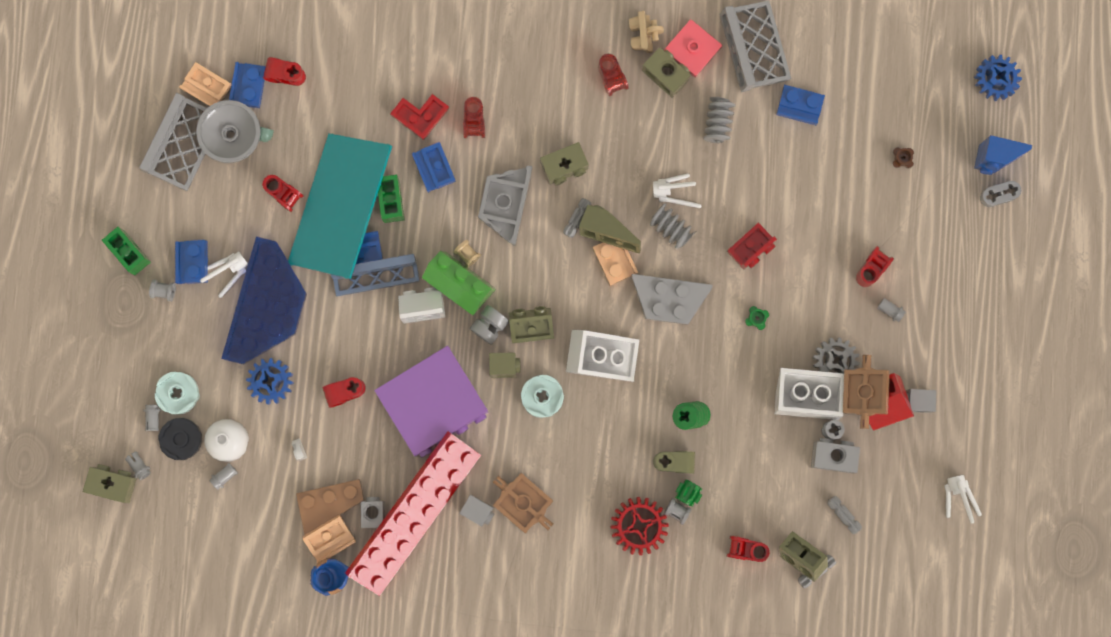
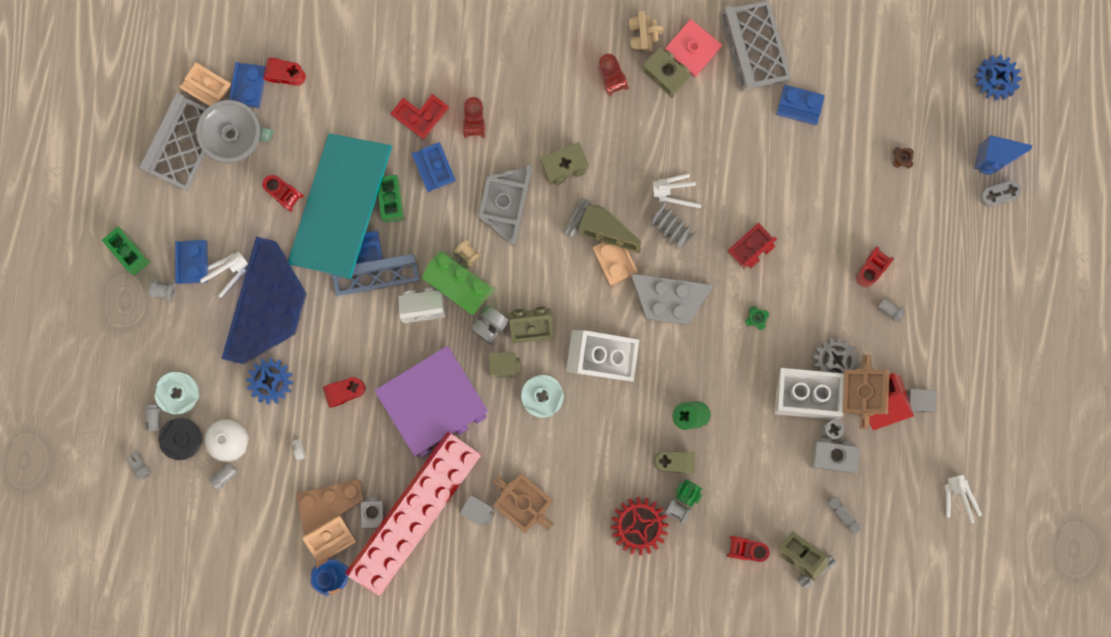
olive brick [82,464,137,503] -> none
light grey piece [703,97,735,143] -> none

